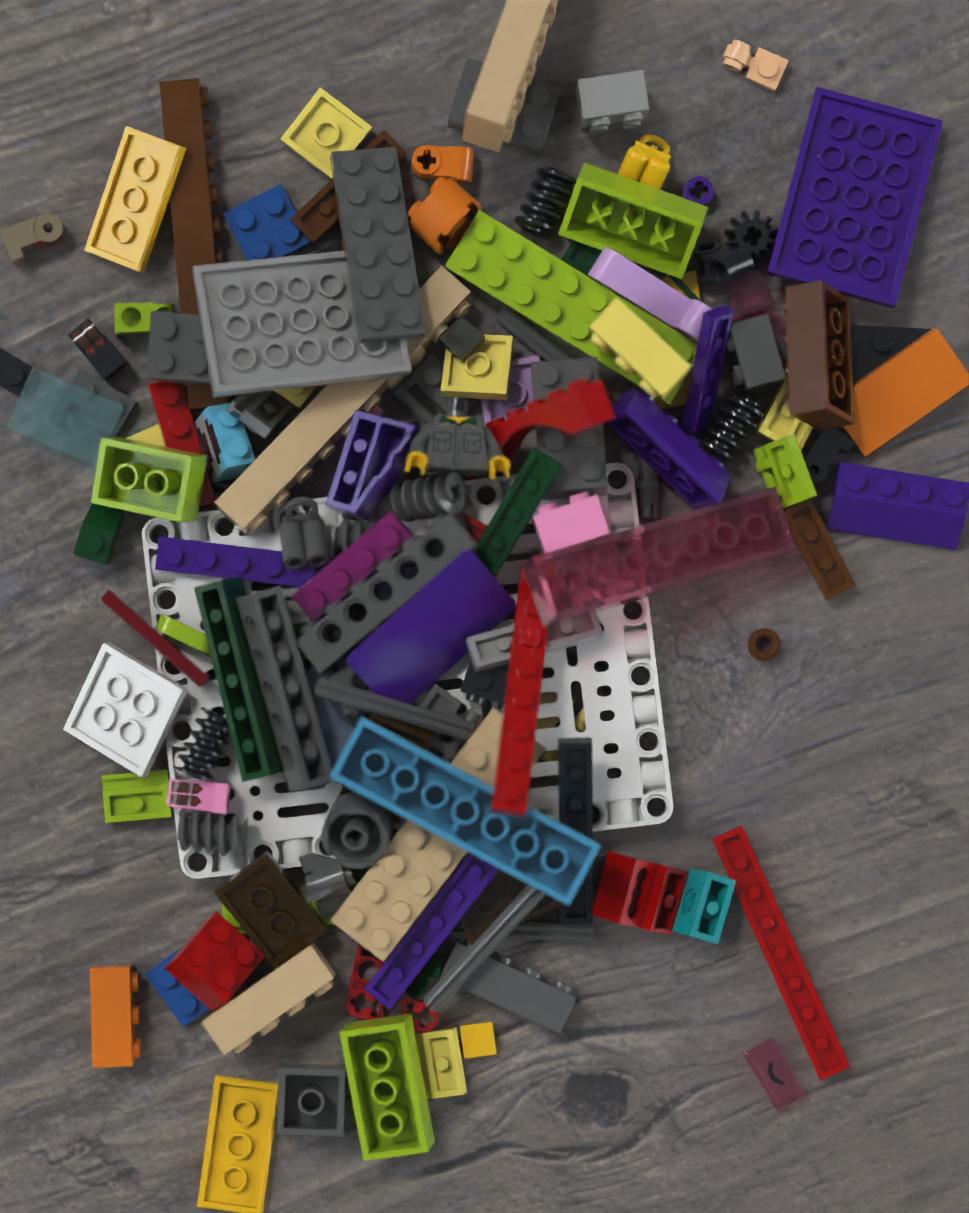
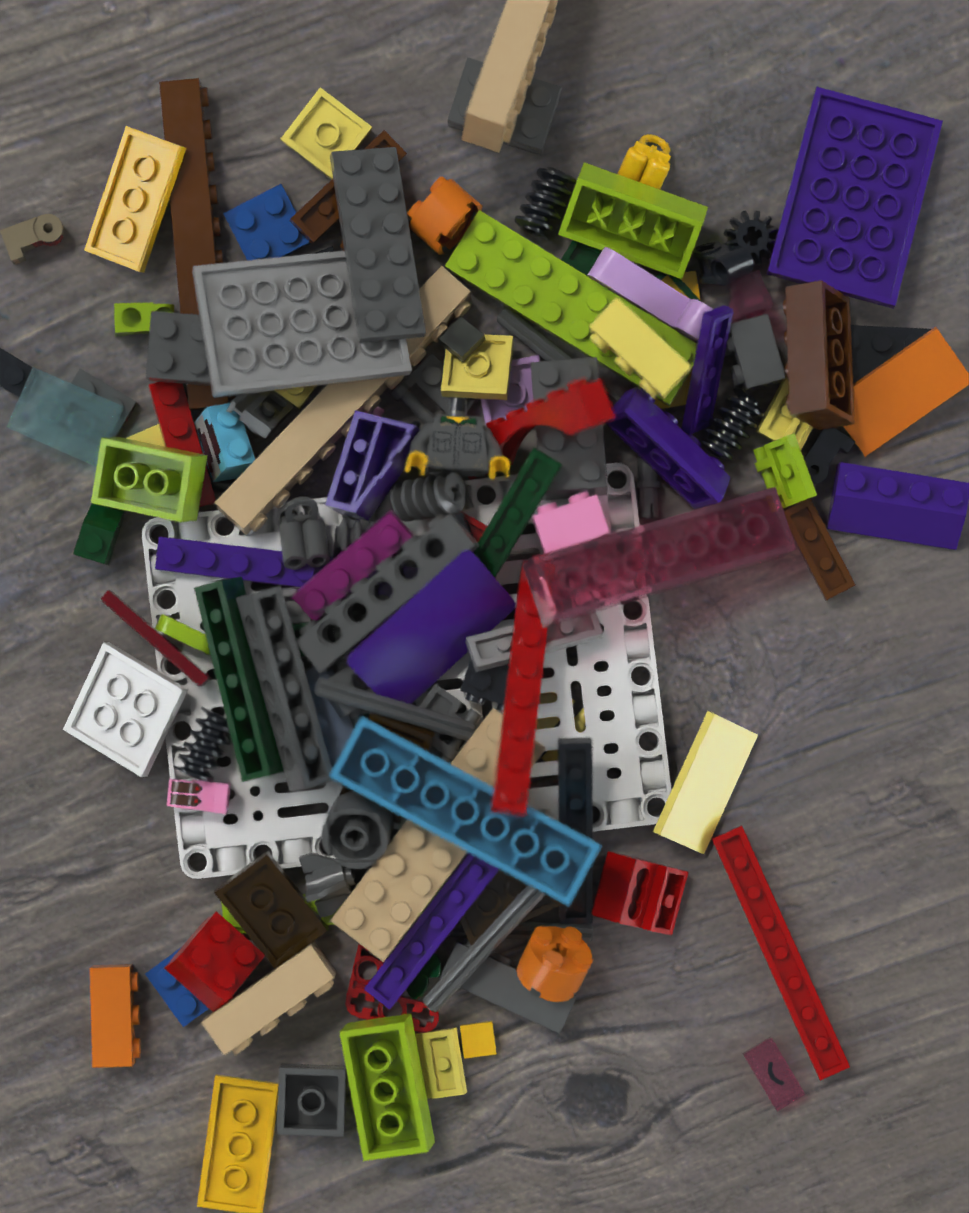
black leg [68,318,129,382] -> none
lime plate [101,769,172,823] -> none
dark grey piece [177,808,249,858] -> none
orange piece [411,145,475,184] -> none
light grey brick [576,70,649,133] -> none
teal brick [672,868,736,944] -> none
dark purple bush [683,176,714,206] -> none
light nougat plate [722,40,789,92] -> none
reddish brown plate [748,628,781,661] -> none
none -> orange brick [517,926,593,1002]
none -> light yellow tile [653,711,758,854]

